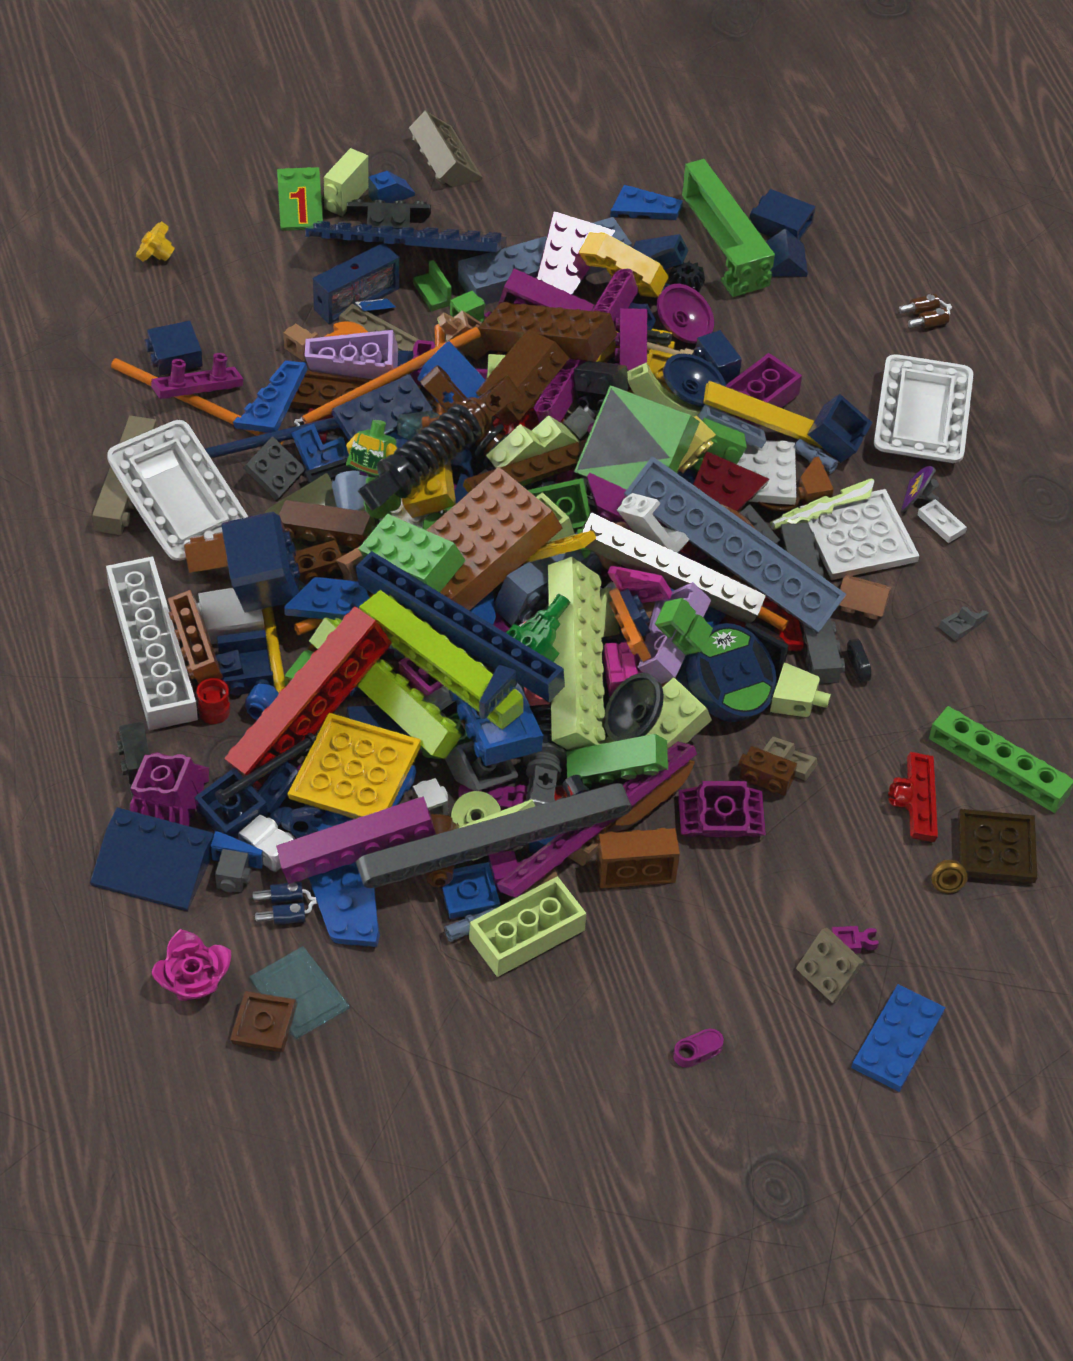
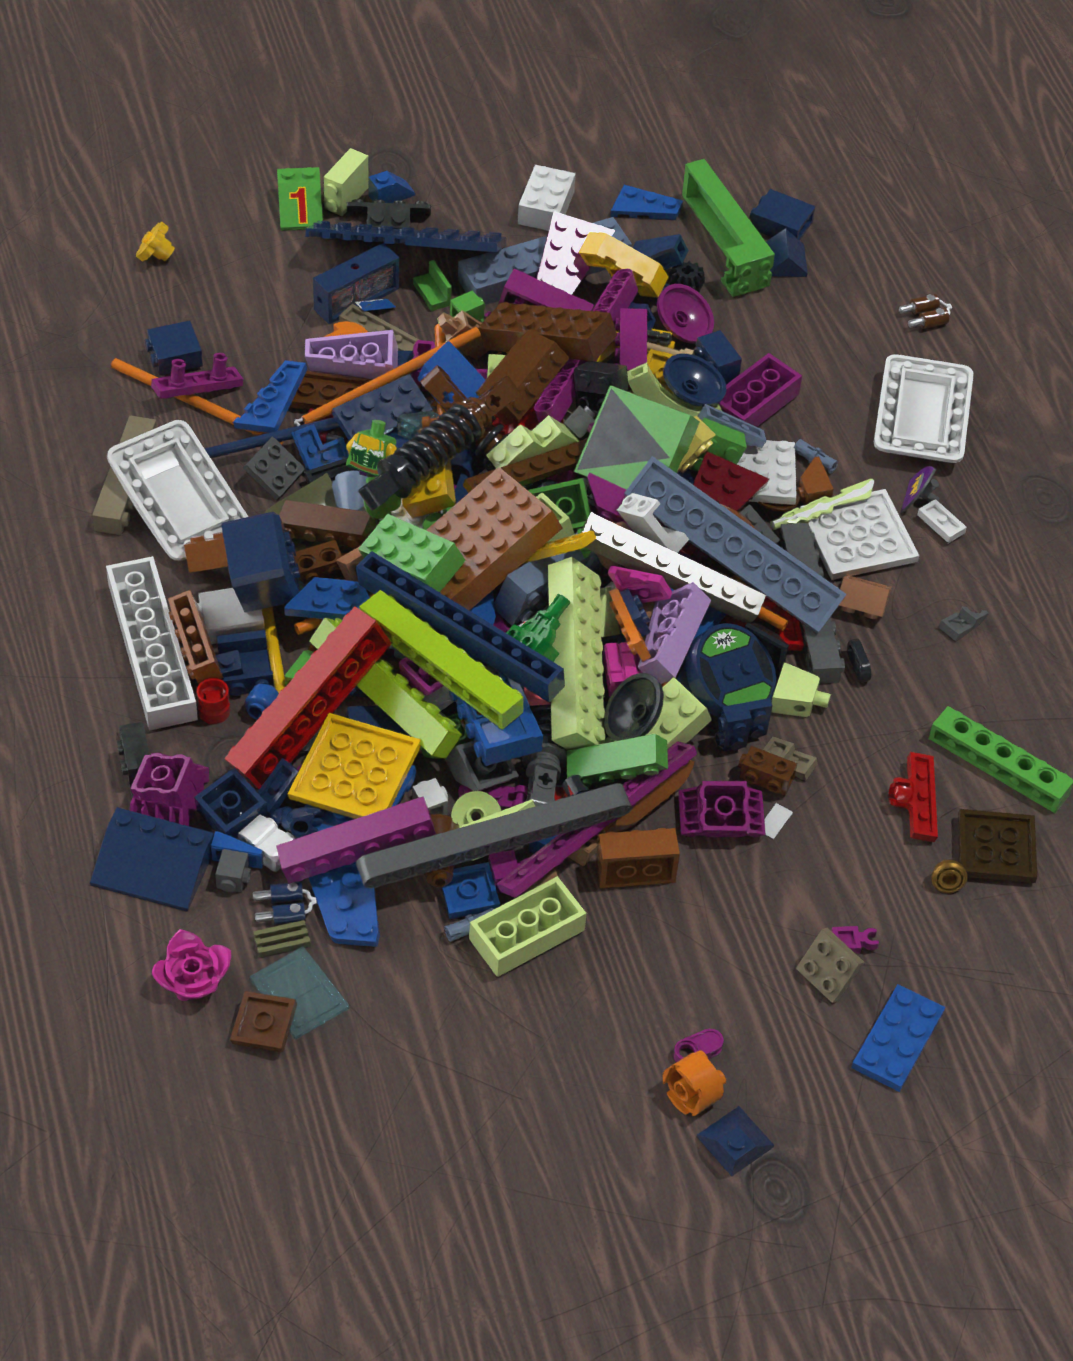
black bar [215,733,316,805] -> none
medium nougat brick [283,324,318,361] -> none
dark tan slope [409,110,483,187] -> none
dark blue slope [479,665,517,719] -> none
bright green piece [655,598,713,655] -> none
yellow tile [703,381,823,448] -> none
dark blue piece [808,394,873,463] -> none
none -> olive tile [253,920,311,958]
none -> white brick [518,165,576,230]
none -> orange brick [662,1050,726,1116]
none -> dark blue slope [697,1106,774,1176]
none -> dark blue plate [715,698,772,751]
none -> white sticker [764,803,793,839]

